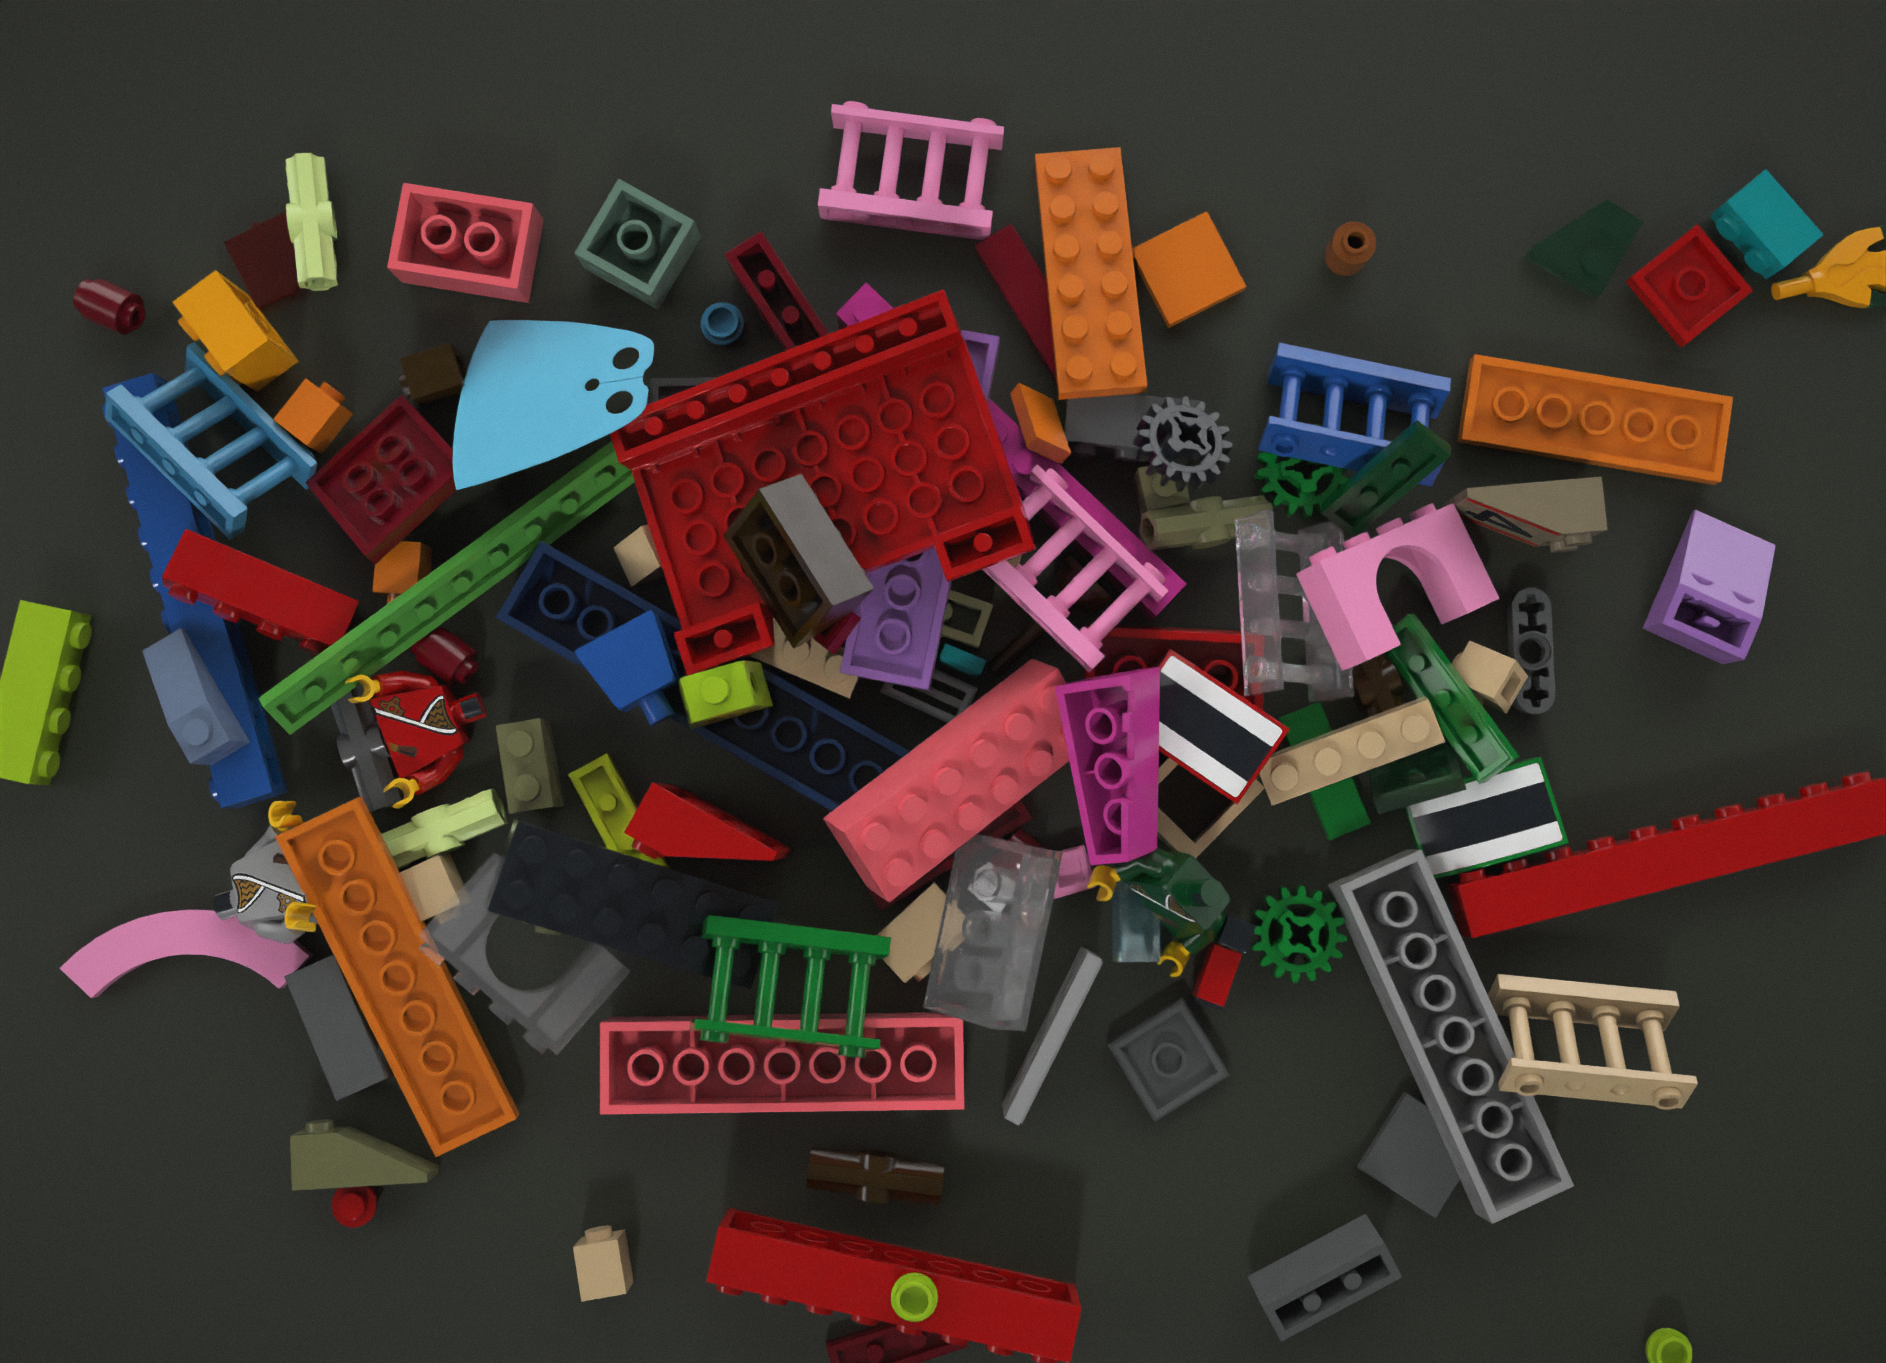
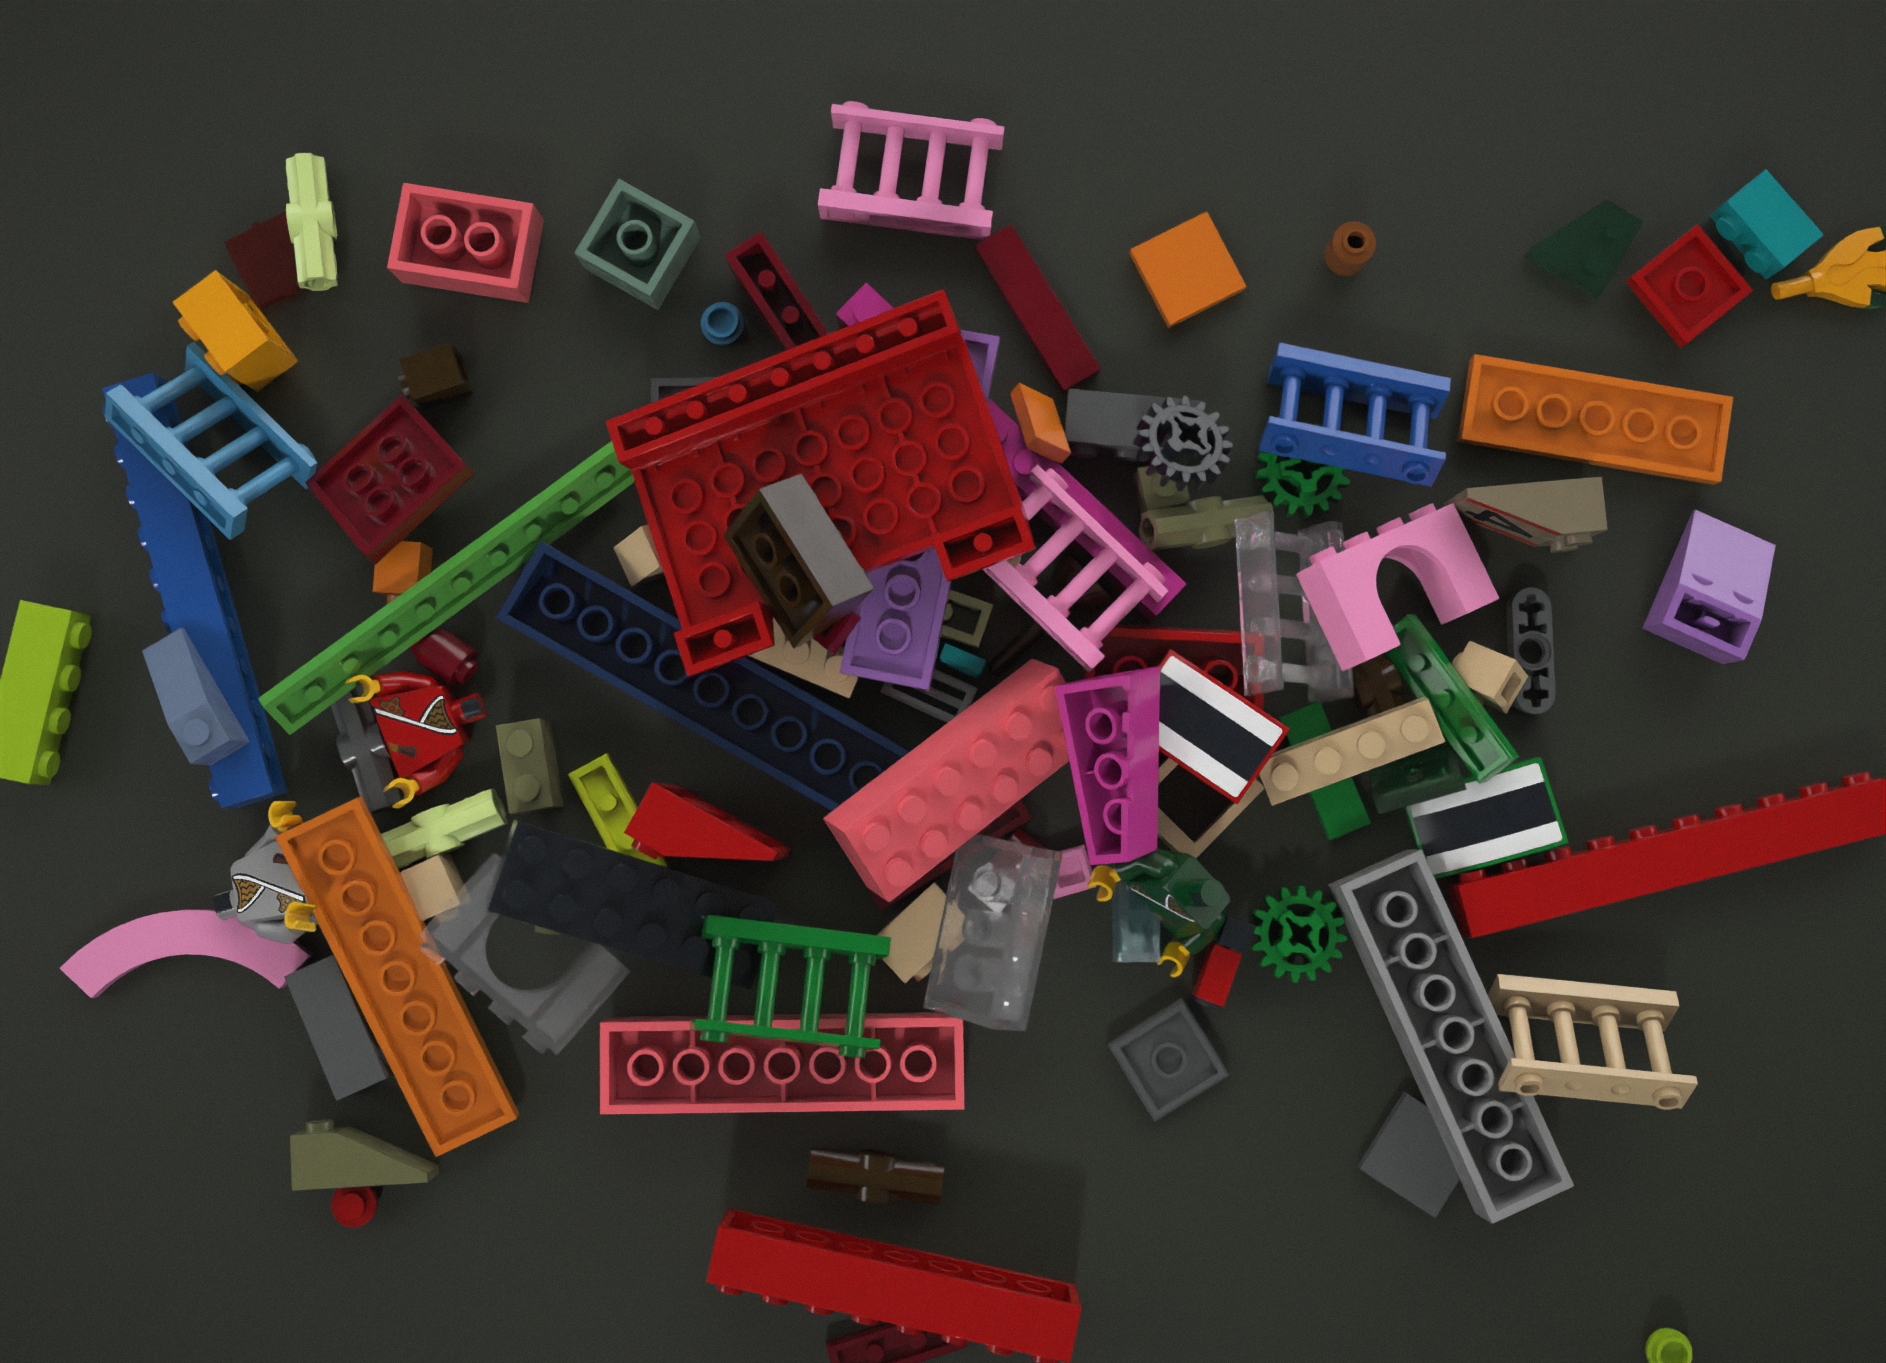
dark red brick [73,279,146,335] -> none
red brick [162,529,360,656] -> none
orange brick [273,378,354,454] -> none
medium azure piece [453,320,654,490] -> none
tan brick [573,1225,634,1302] -> none
blue torso [574,610,680,726] -> none
lime torso [678,660,773,729] -> none
lime plate [891,1272,938,1322] -> none
light grey tile [1002,946,1103,1125] -> none
orange plate [1034,147,1147,400] -> none
dark grey brick [1247,1214,1402,1342] -> none
dark green plate [1321,420,1451,537] -> none

